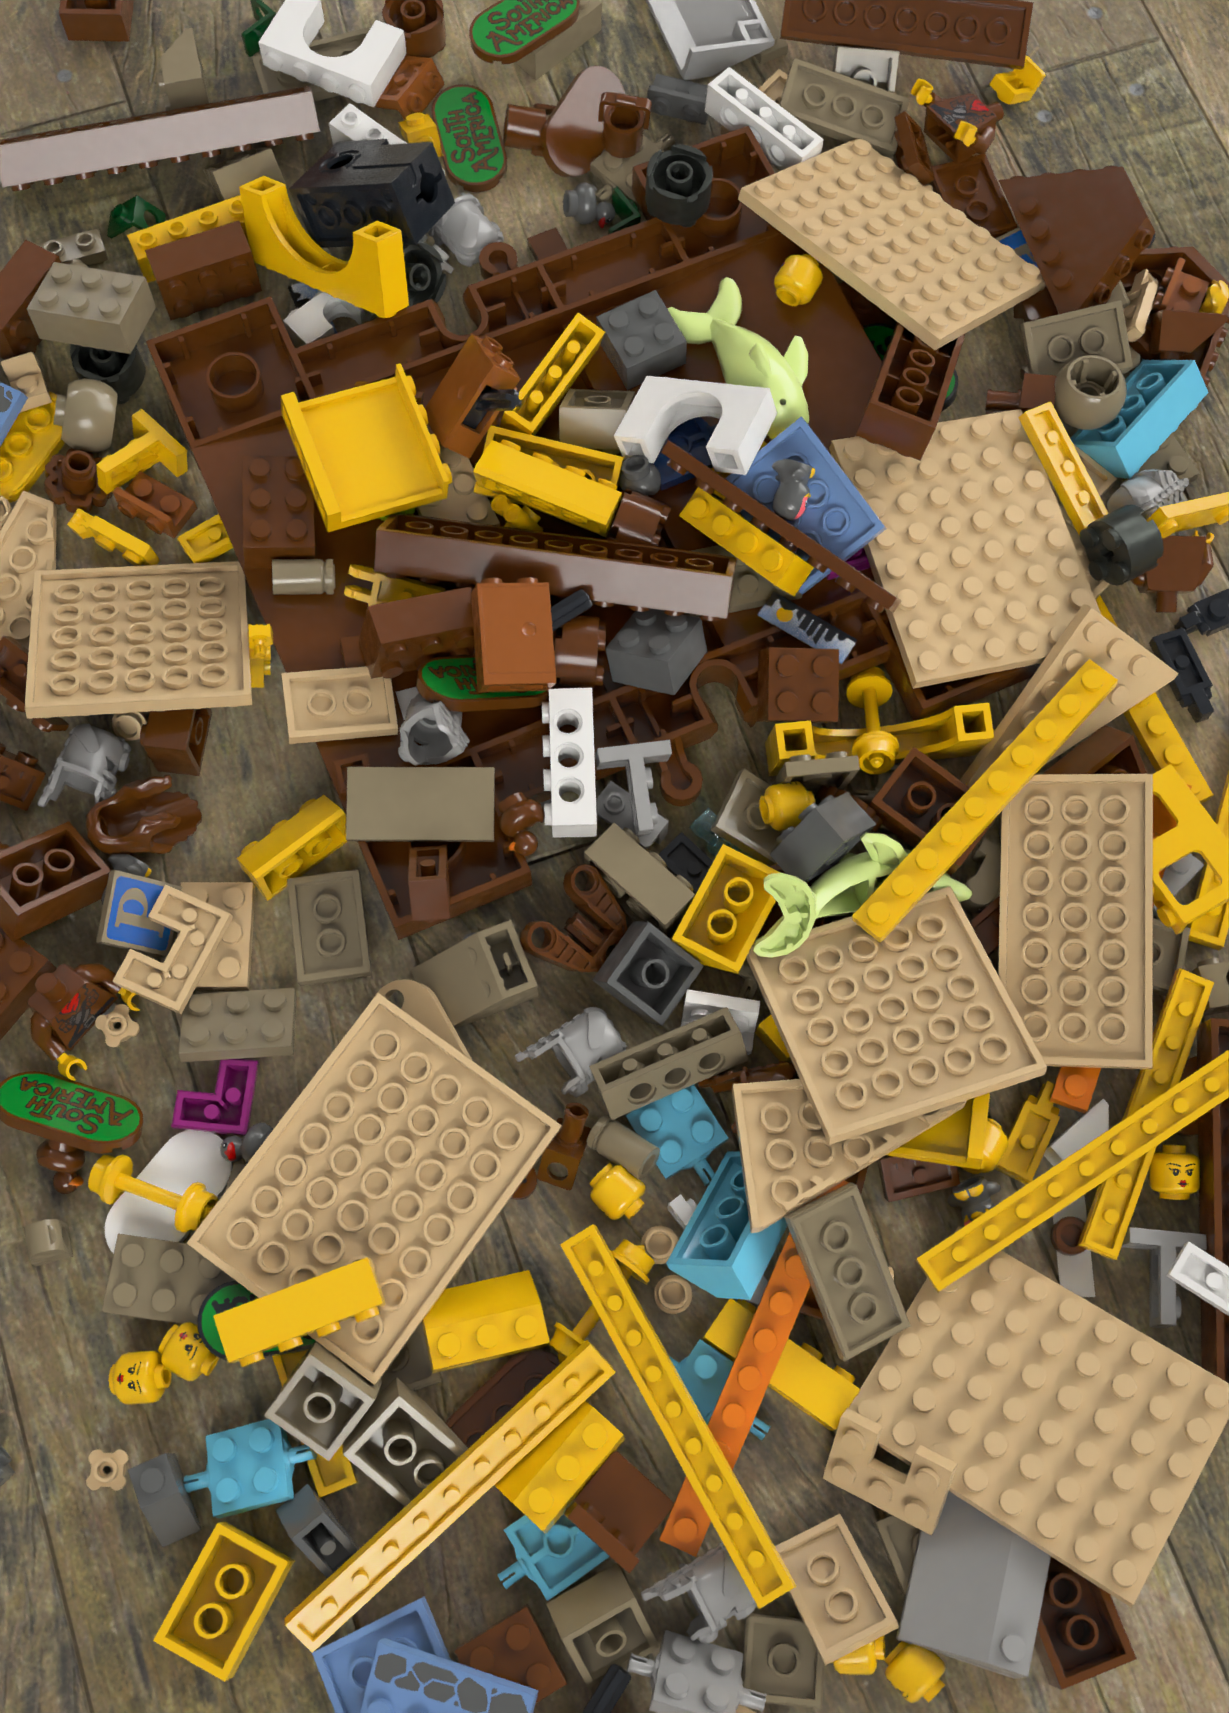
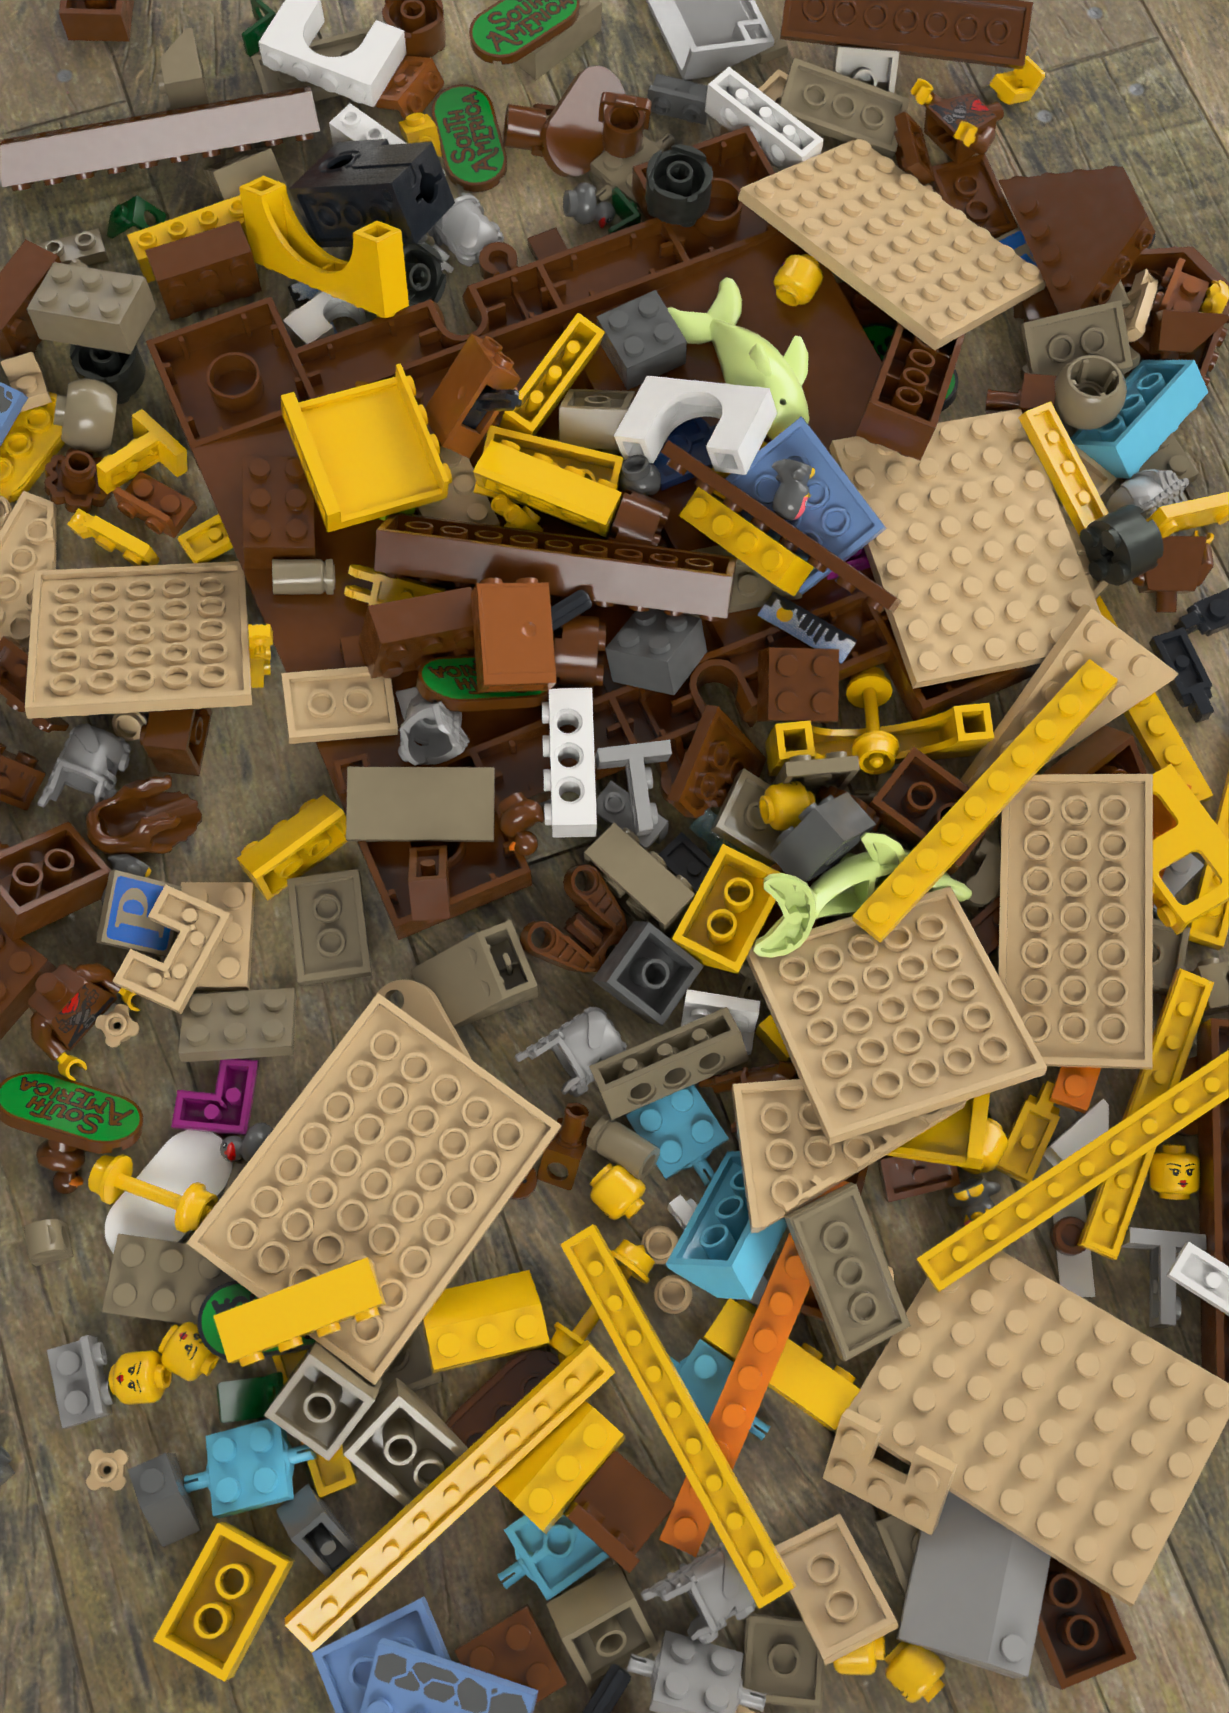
none -> light grey bracket [47,1335,115,1428]
none -> dark green bracket [216,1372,284,1423]
none -> reddish brown plate [667,705,766,818]

